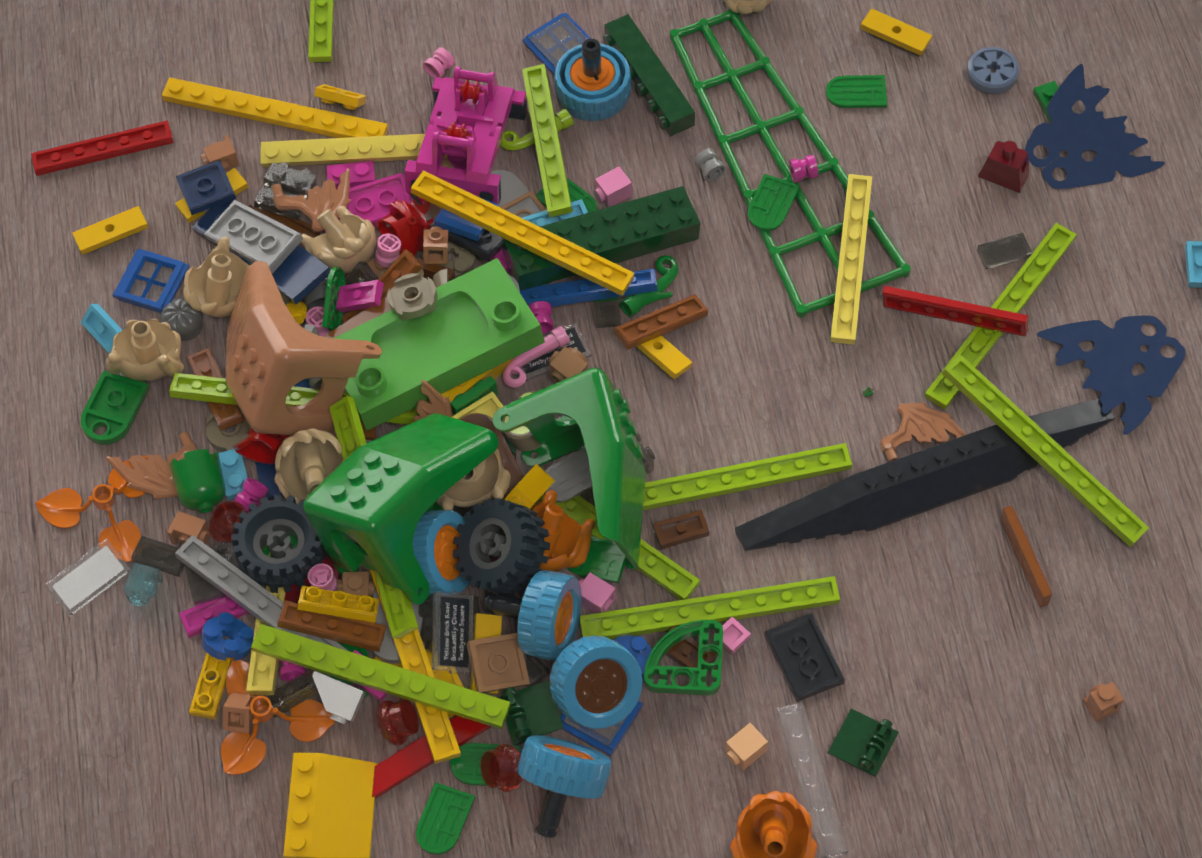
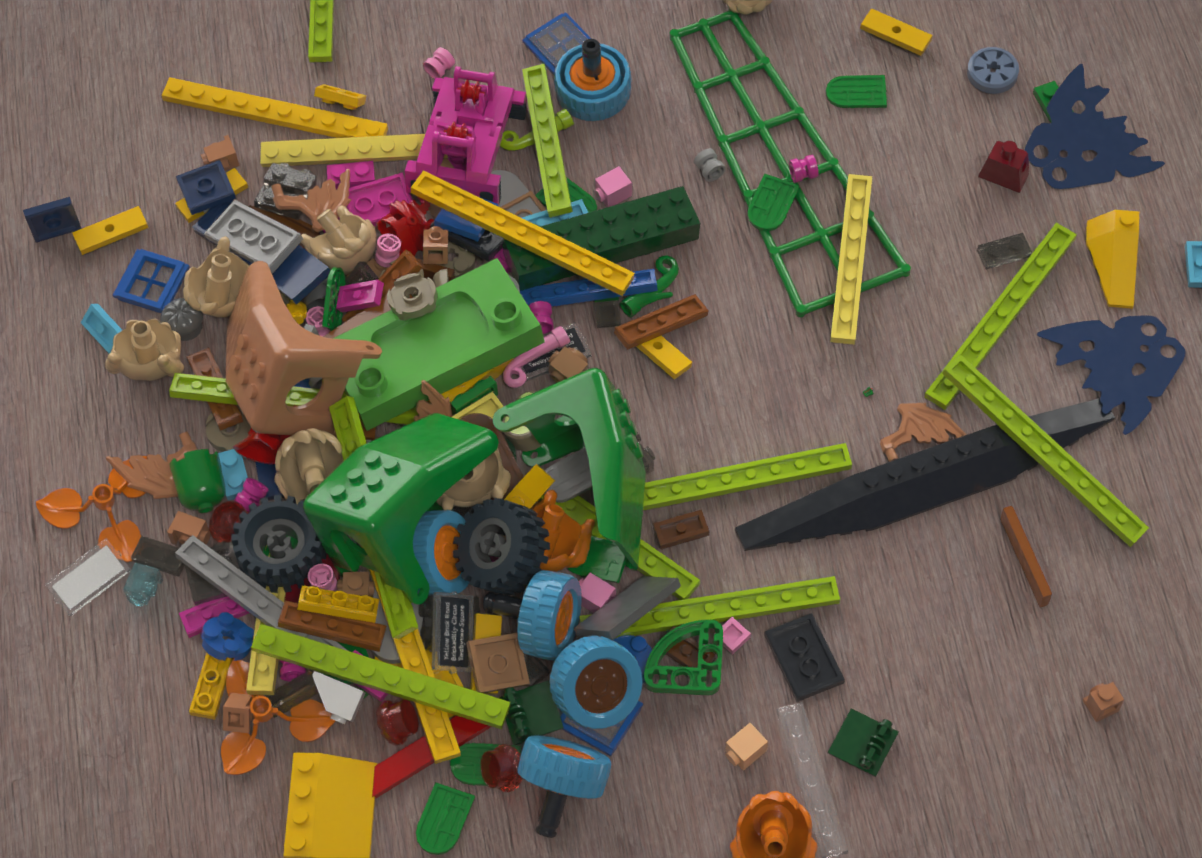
red tile [31,120,174,176] -> none
green plate [80,370,150,445] -> none
dark green brick [603,14,695,137] -> none
red tile [882,286,1028,336] -> none
none -> dark blue tile [23,196,82,242]
none -> dark grey tile [574,576,681,640]
none -> yellow wedge [1086,210,1139,309]

